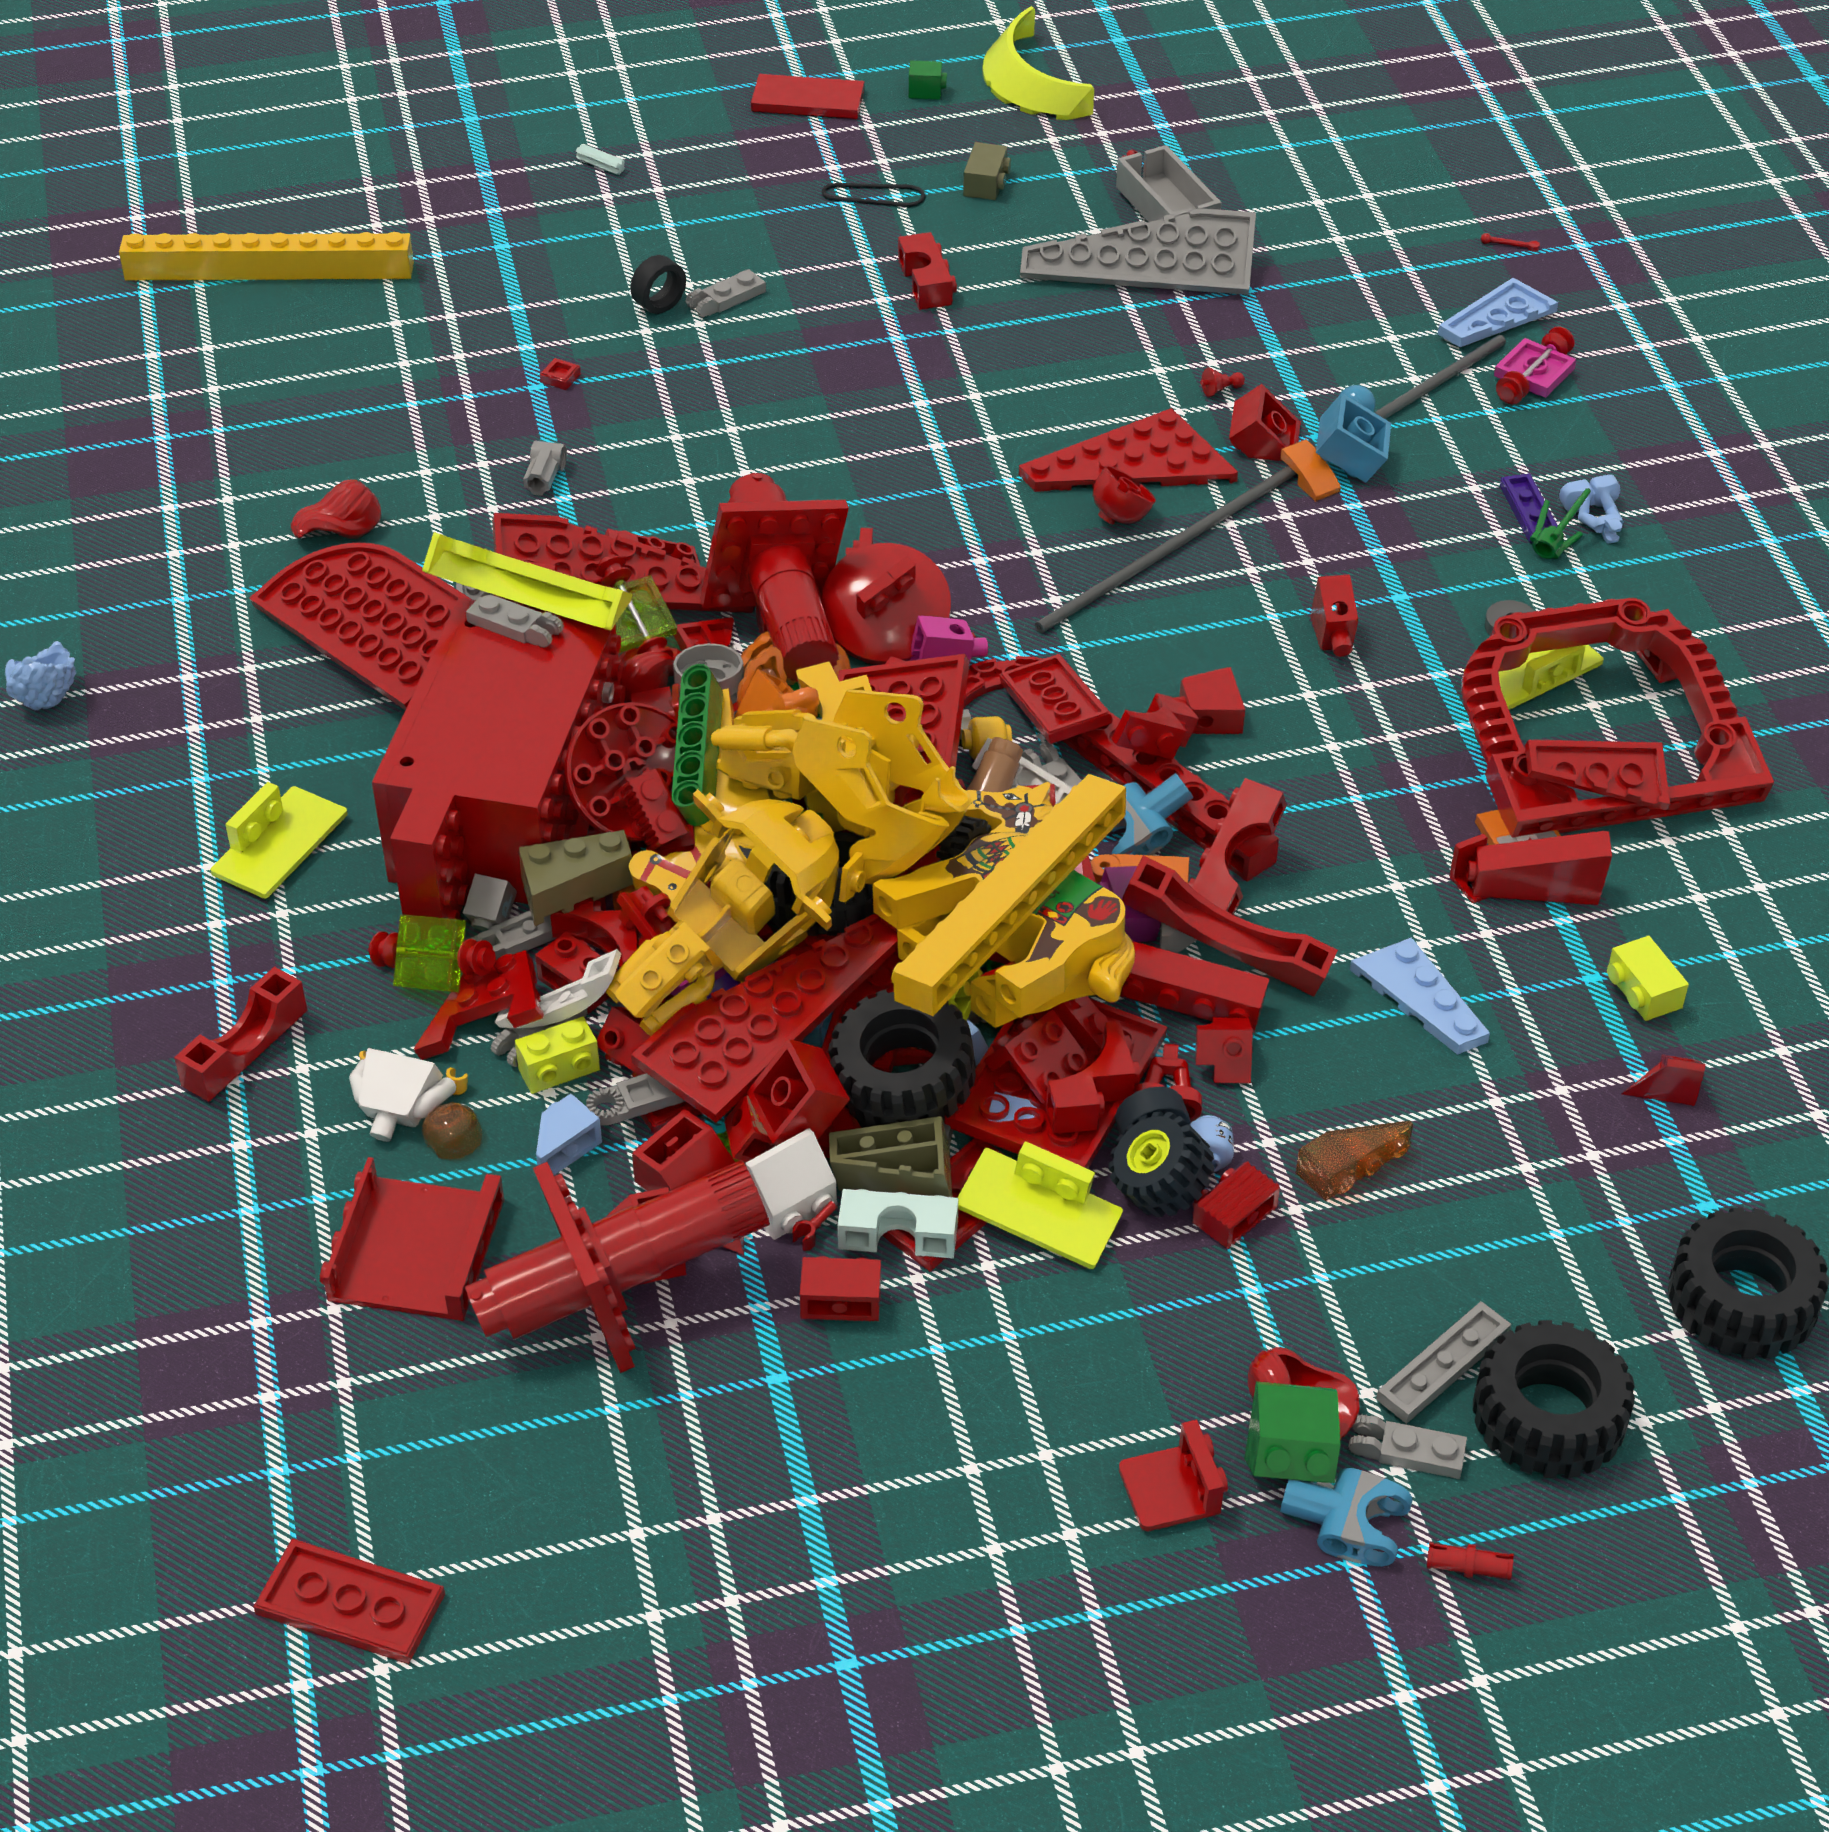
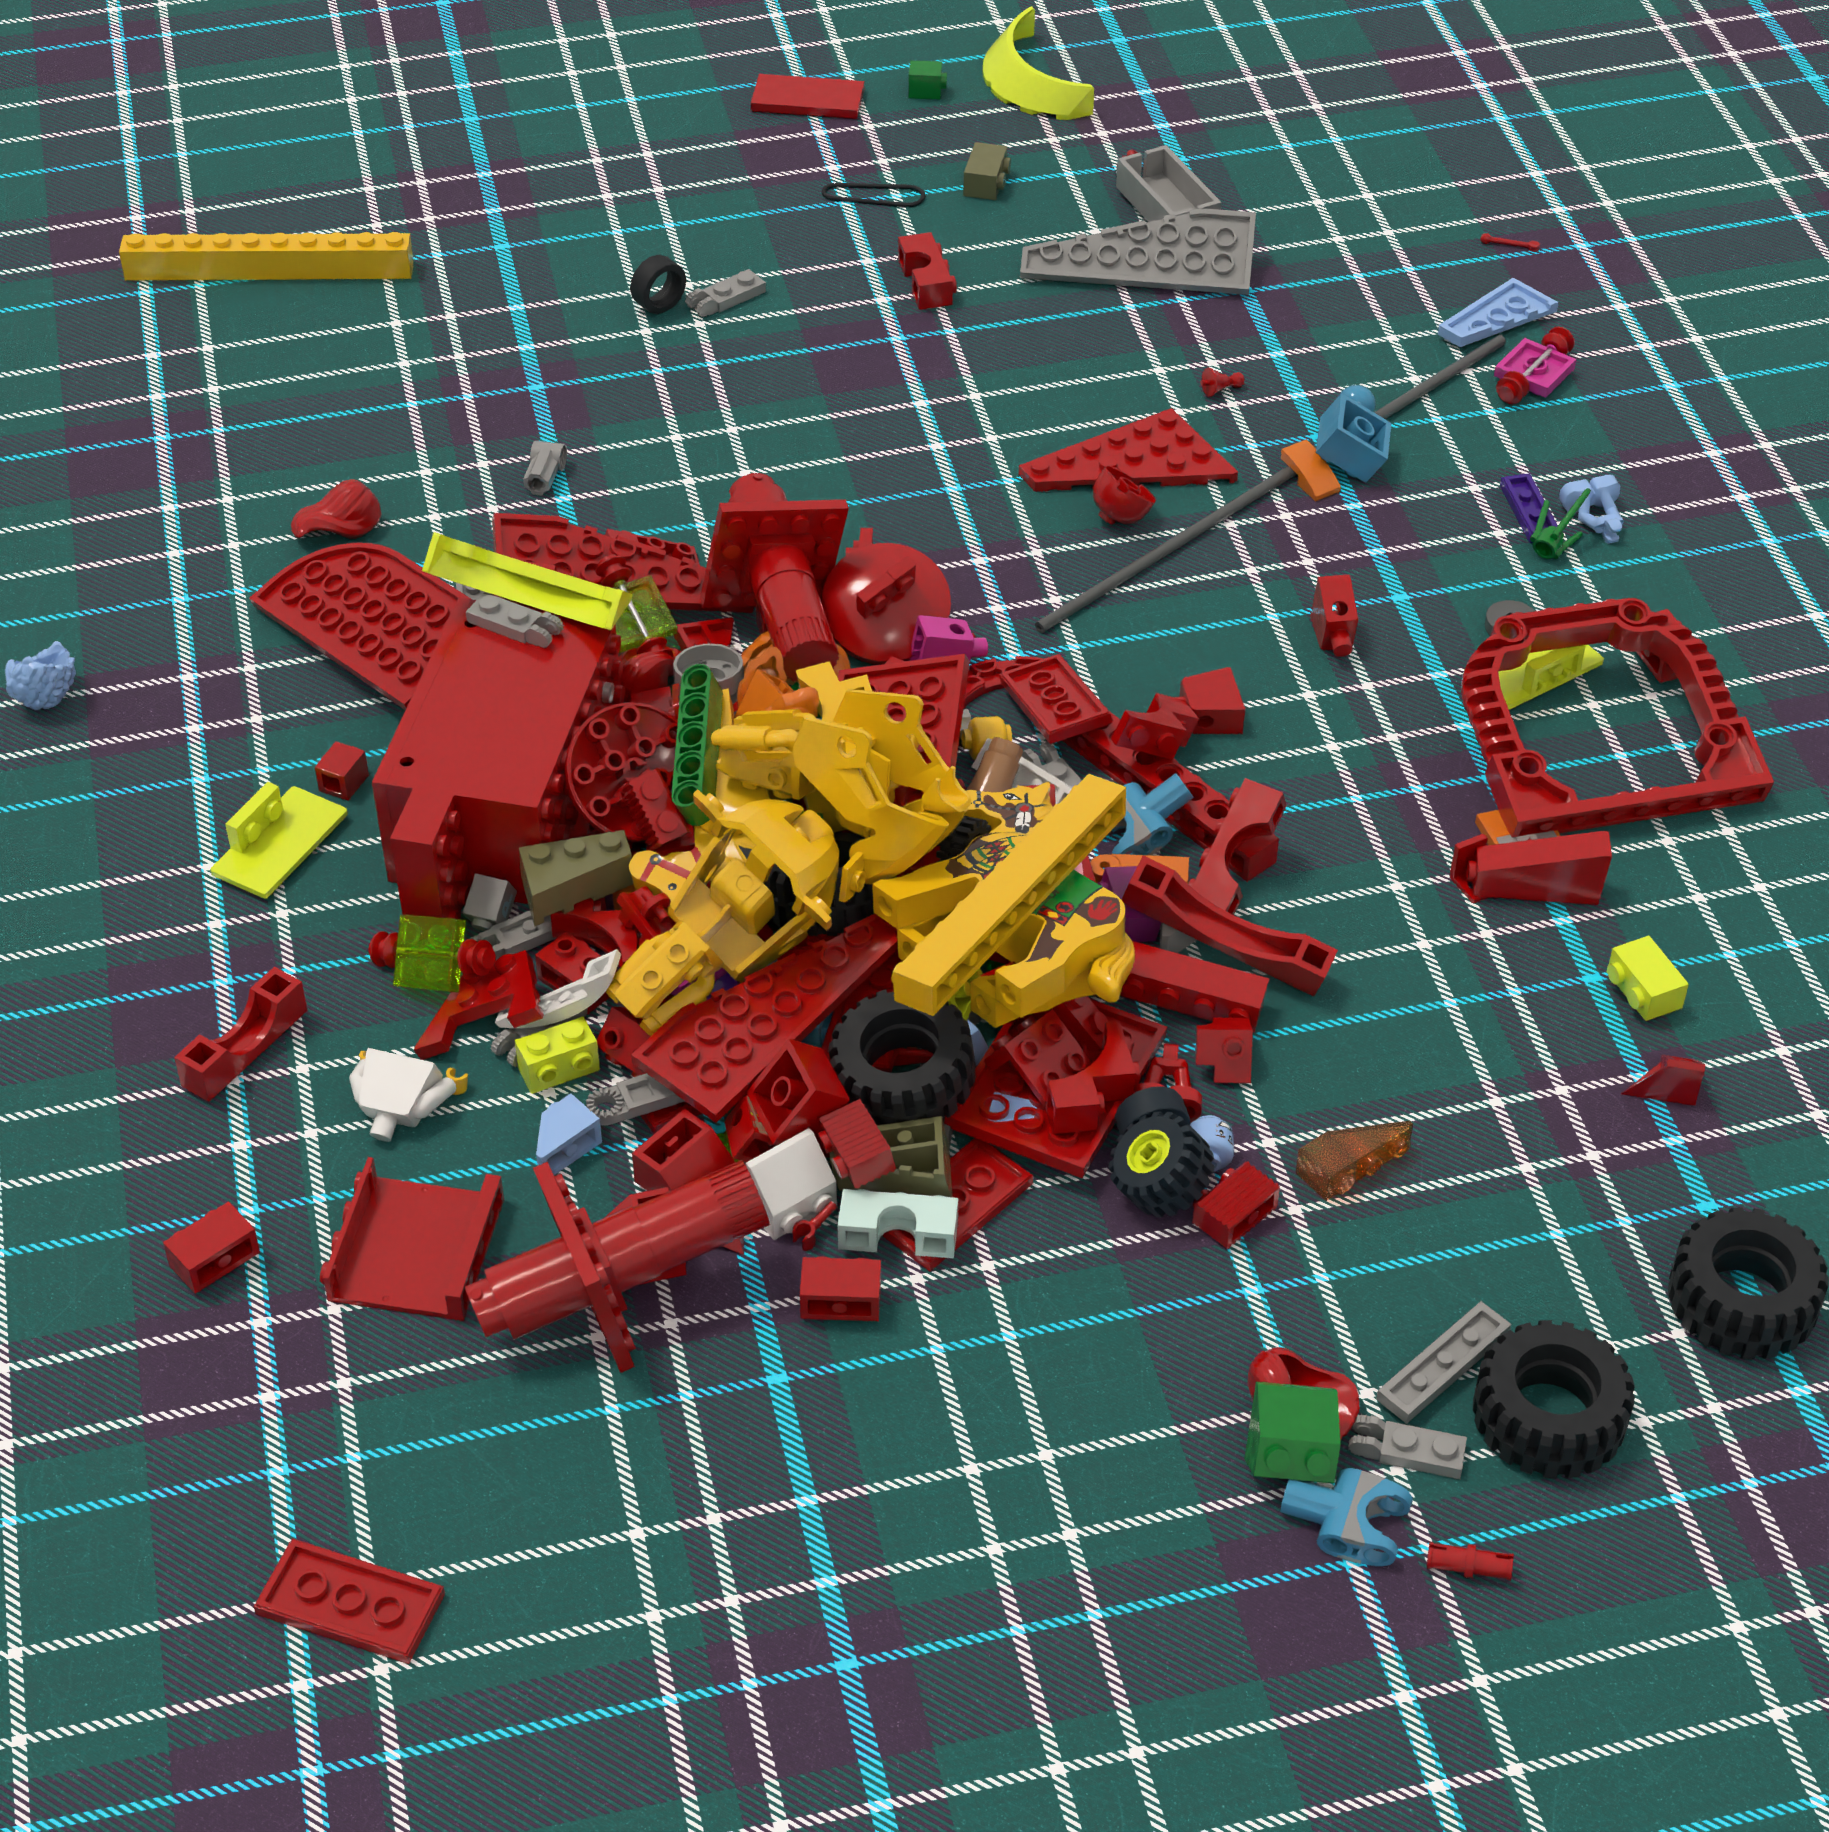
clear orange hair [422,1102,482,1159] -> none
red tile [540,358,581,390] -> none
light aqua axle [576,144,625,175] -> none
neon yellow bracket [957,1141,1123,1269] -> none
red bracket [1119,1419,1228,1531] -> none
red slope [1229,384,1301,461] -> none
light blue wing [1350,937,1490,1055] -> none
red wing [1525,740,1670,810] -> none
none -> red brick [163,1201,260,1294]
none -> red brick [315,741,369,801]
none -> red brick [817,1099,896,1189]

